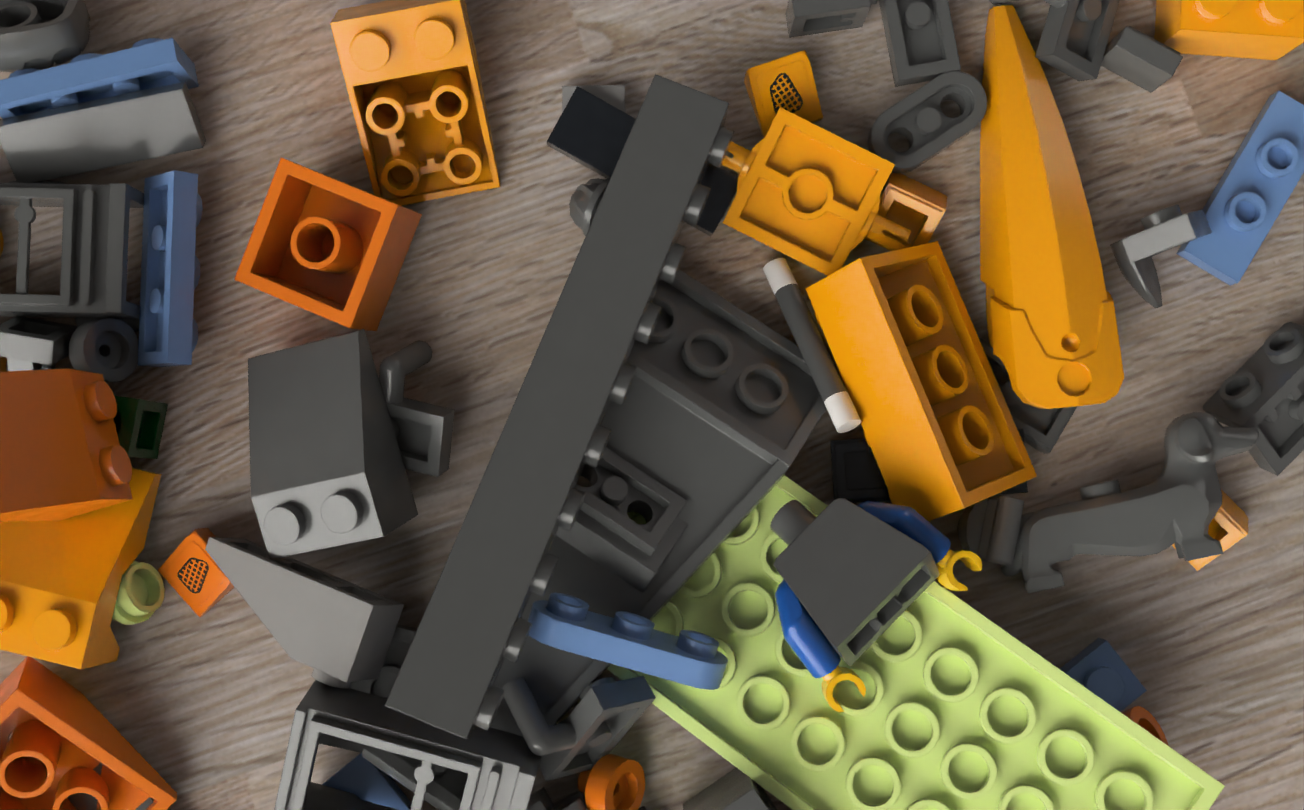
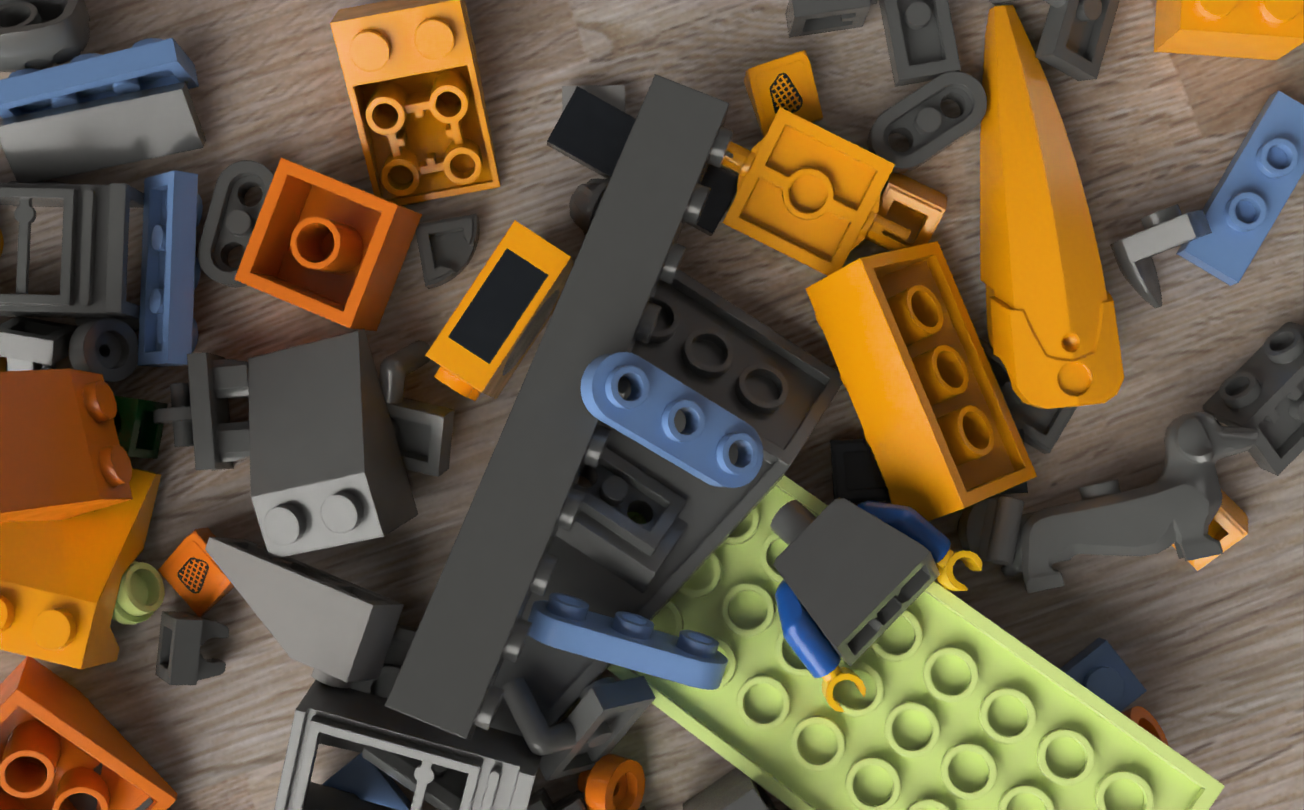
dark grey bar [763,258,861,433] -> none
dark grey tile [1101,26,1183,93] -> none
none -> dark grey hips [152,352,250,471]
none -> dark grey tile [155,611,229,685]
none -> dark grey plate [198,160,274,288]
none -> dark grey tile [416,214,480,289]
none -> brick [425,220,574,401]
none -> medium blue plate [580,352,763,488]

